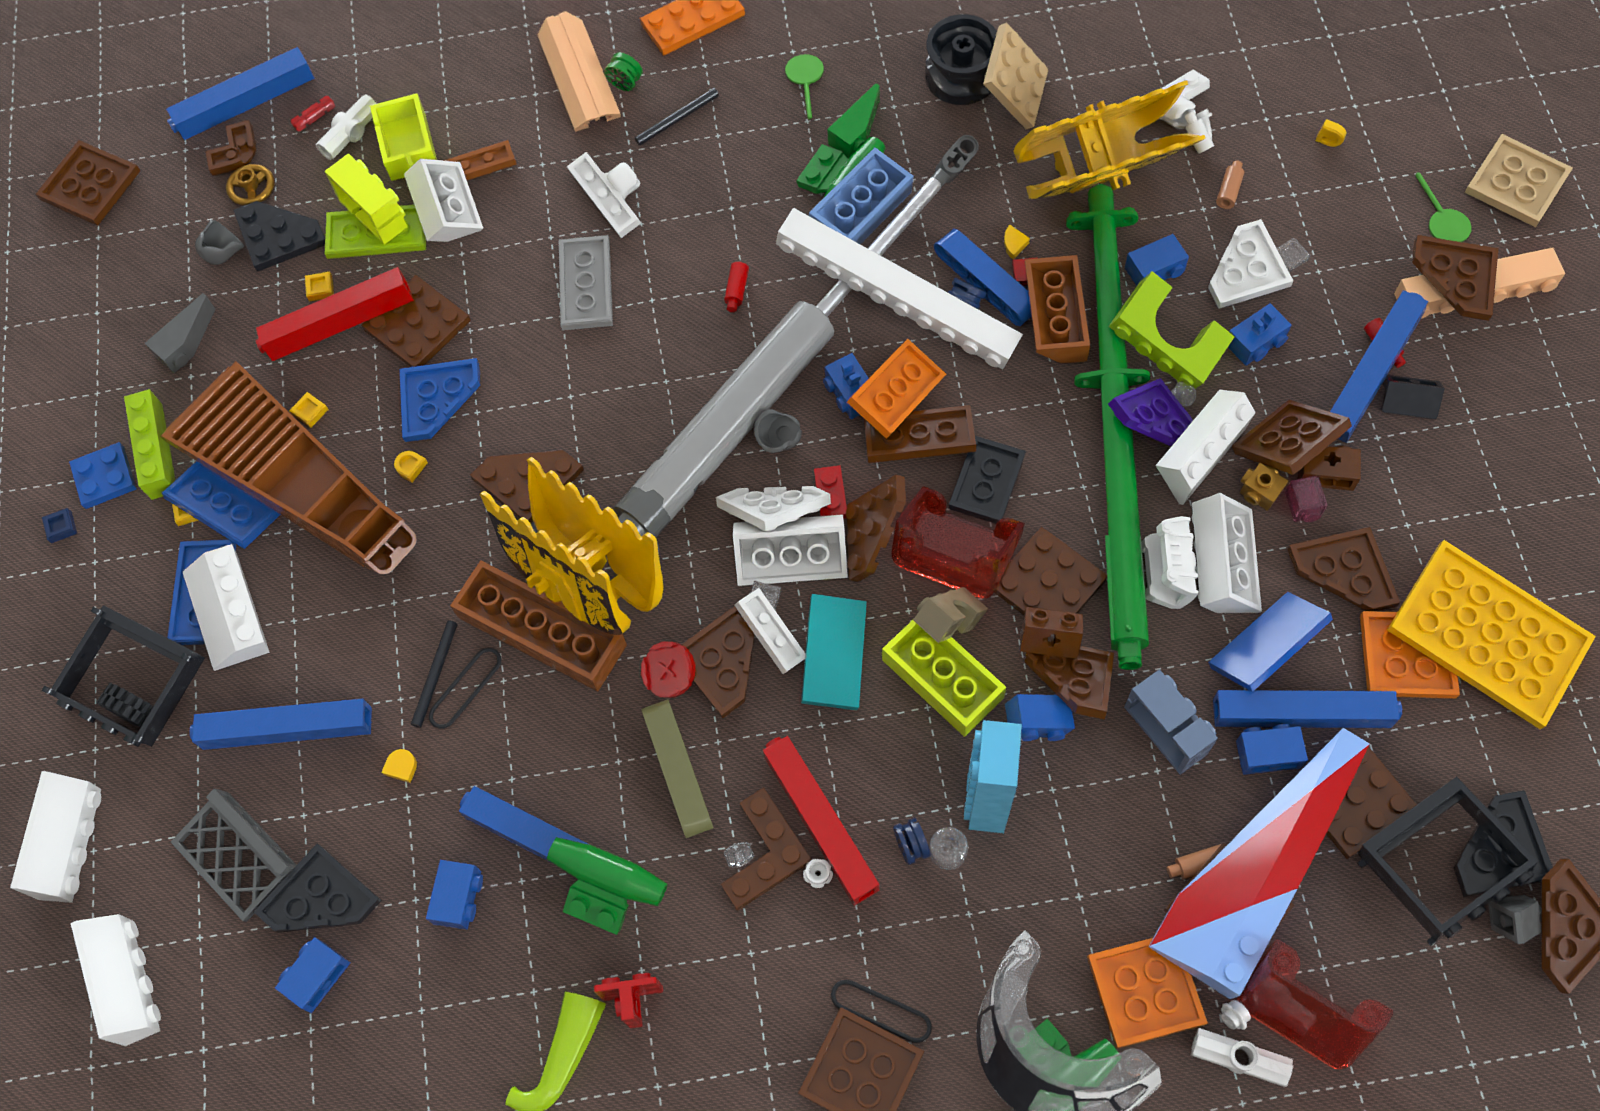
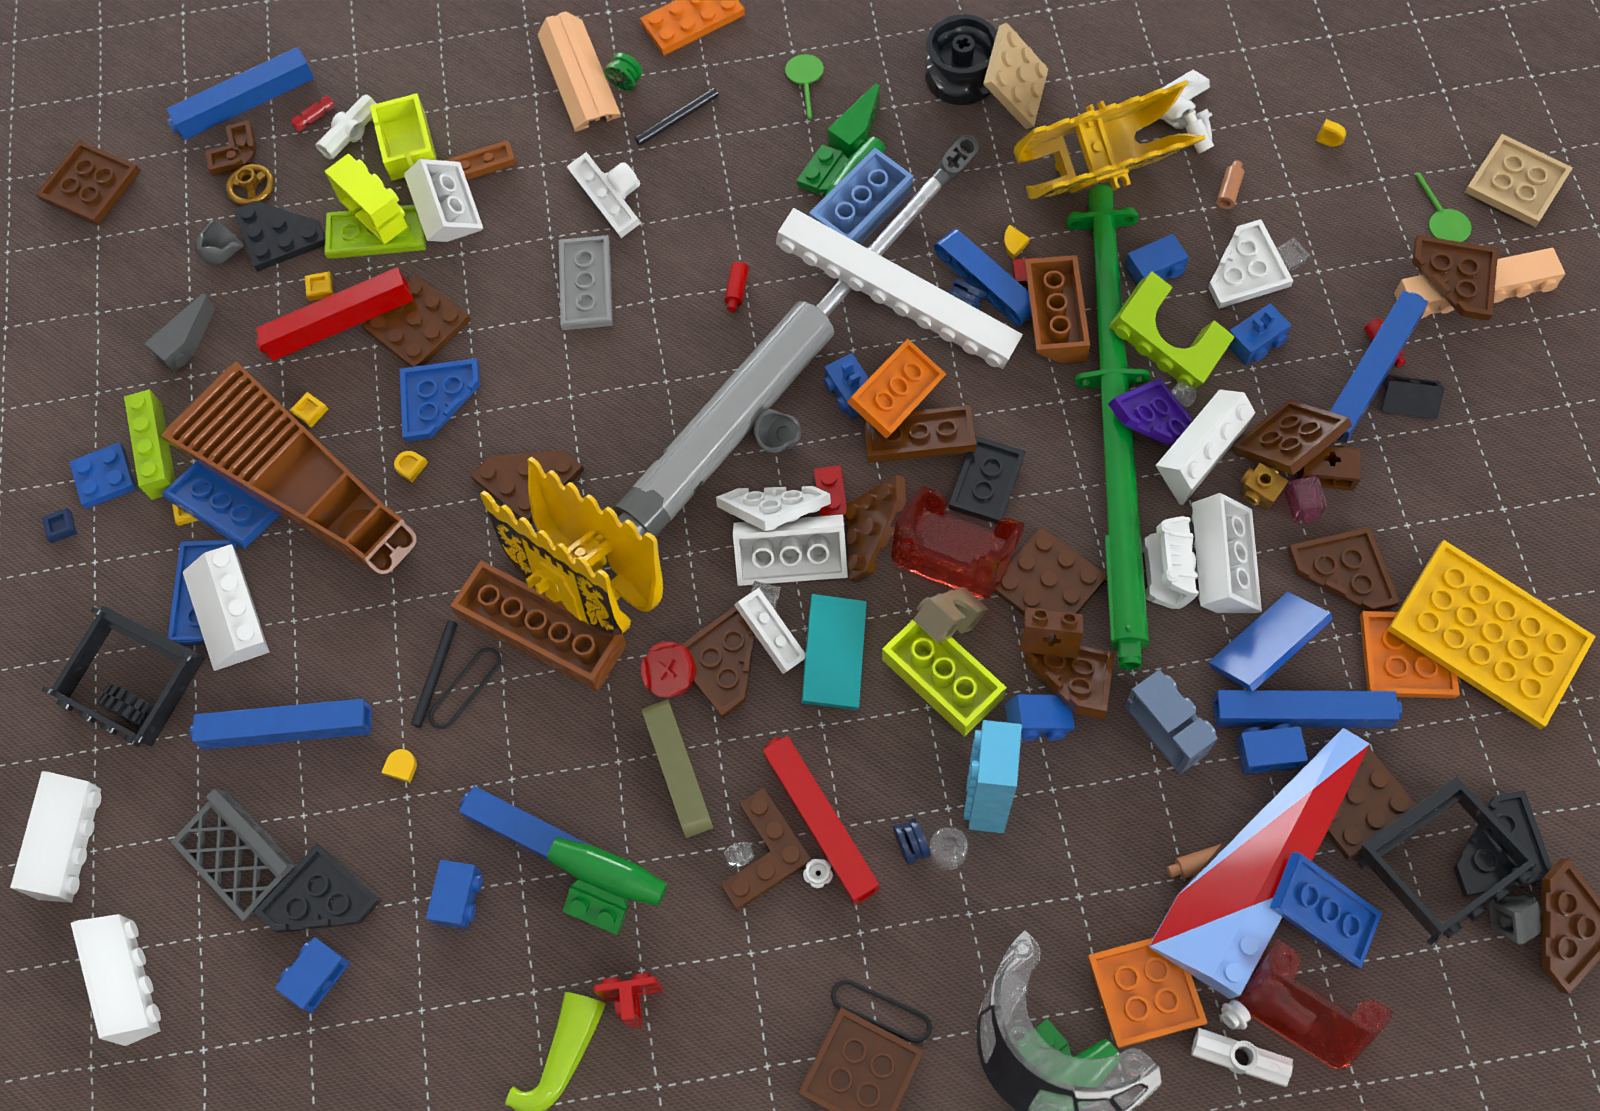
none -> blue tile [1270,852,1382,968]

